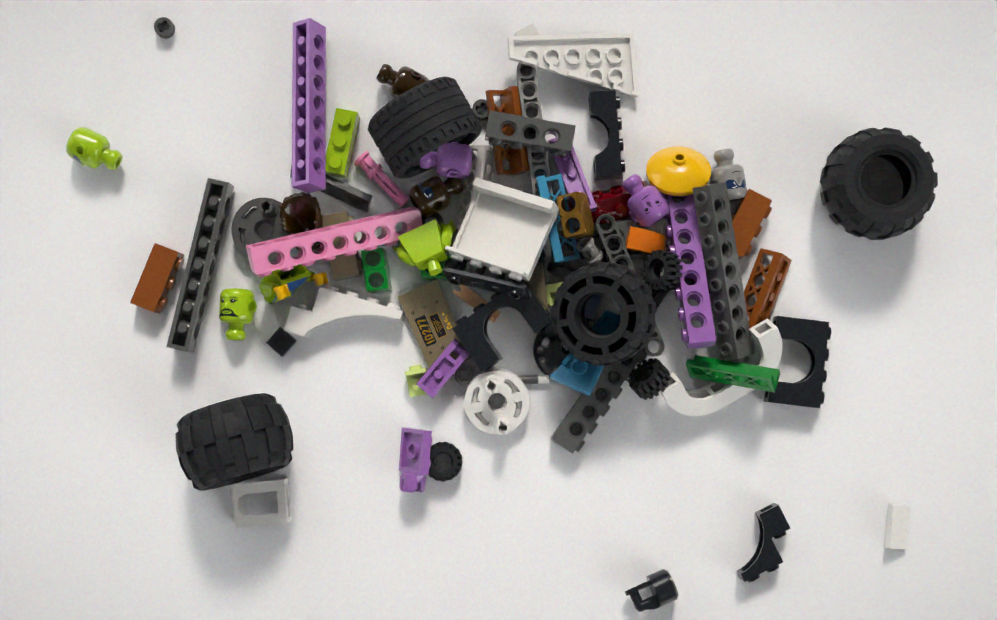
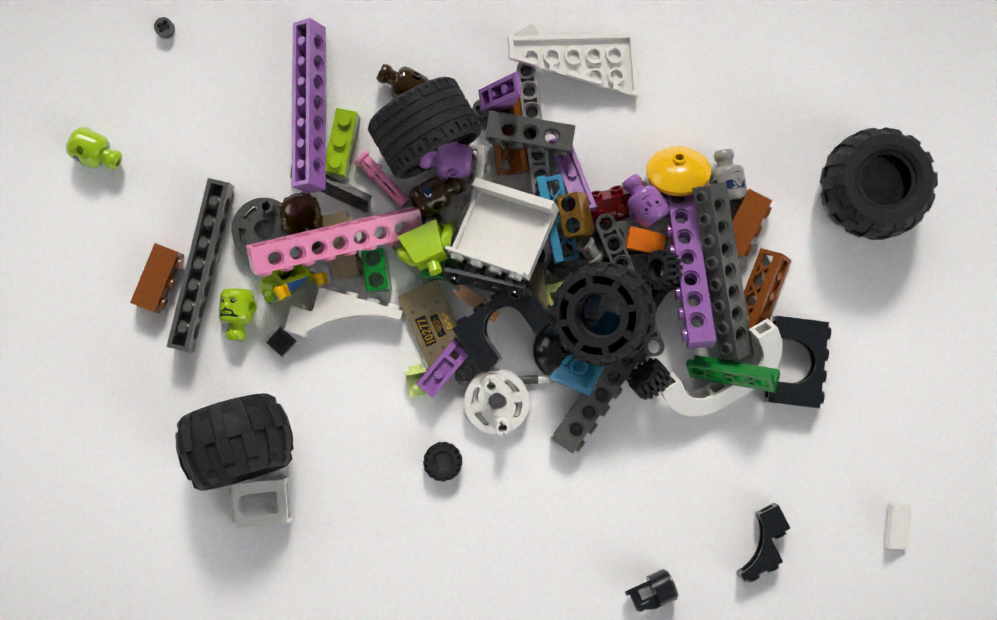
medium lavender plate [399,427,432,493] -> none
black arch [588,90,625,180] -> none
none -> medium lavender slope [478,72,521,111]

